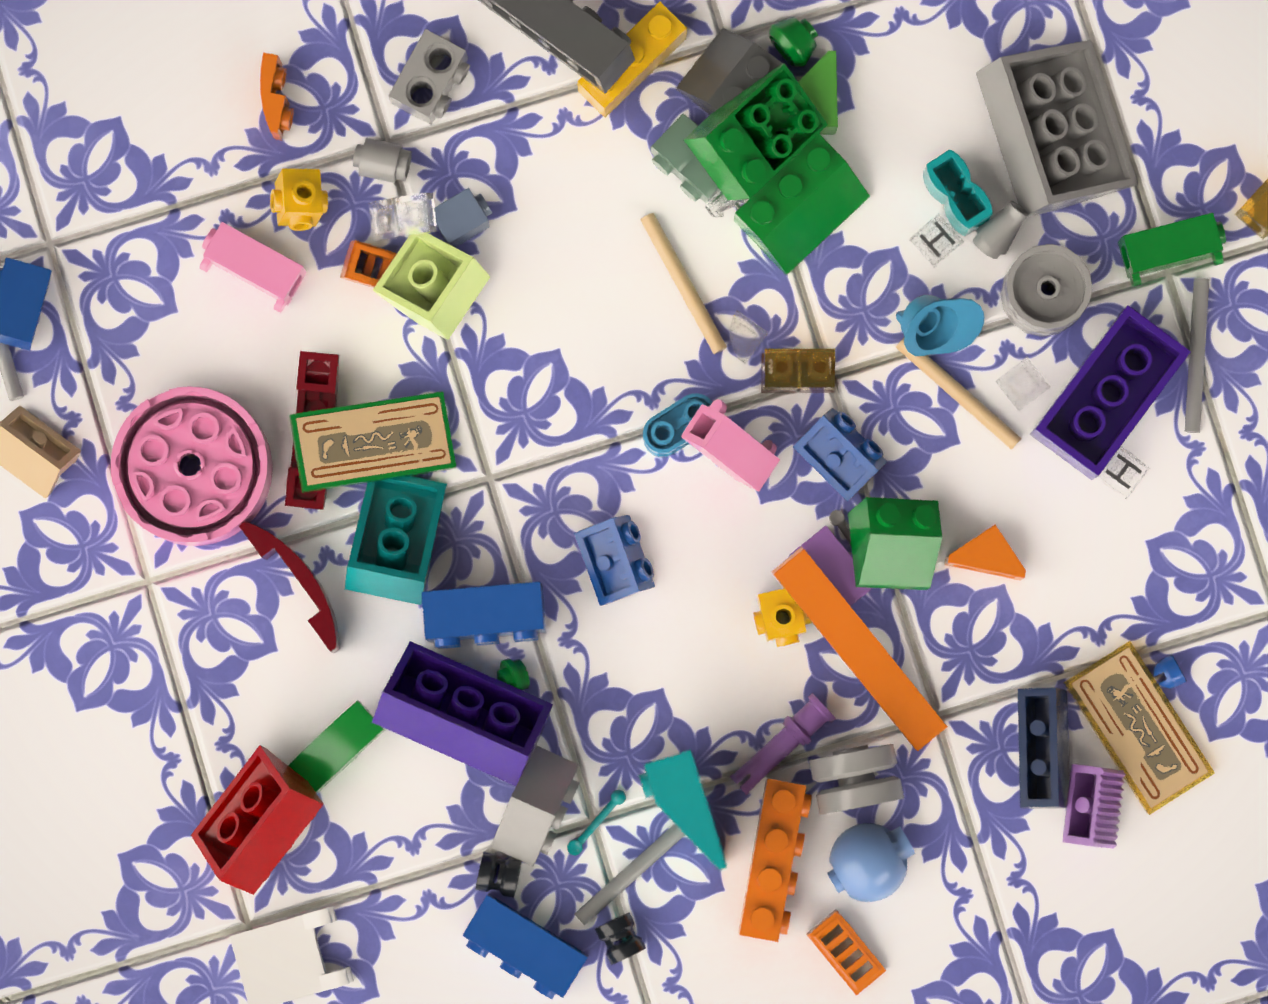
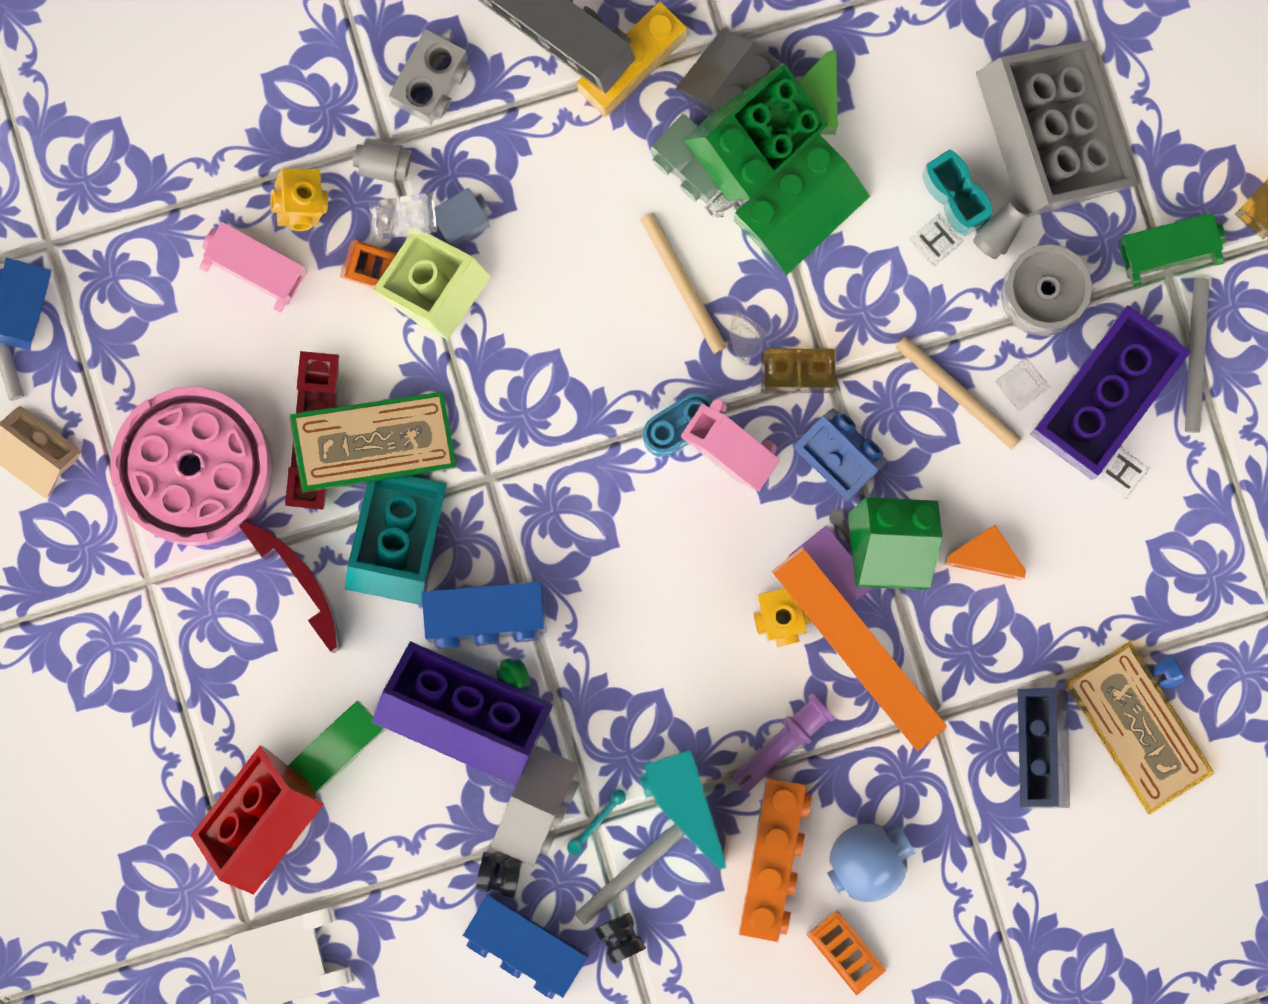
orange slope [260,52,294,141] -> none
blue bracket [574,515,655,606] -> none
green cone [768,17,818,67] -> none
light grey wheel [809,744,904,815] -> none
dark azure piece [896,295,984,356] -> none
medium lavender brick [1062,764,1126,849] -> none

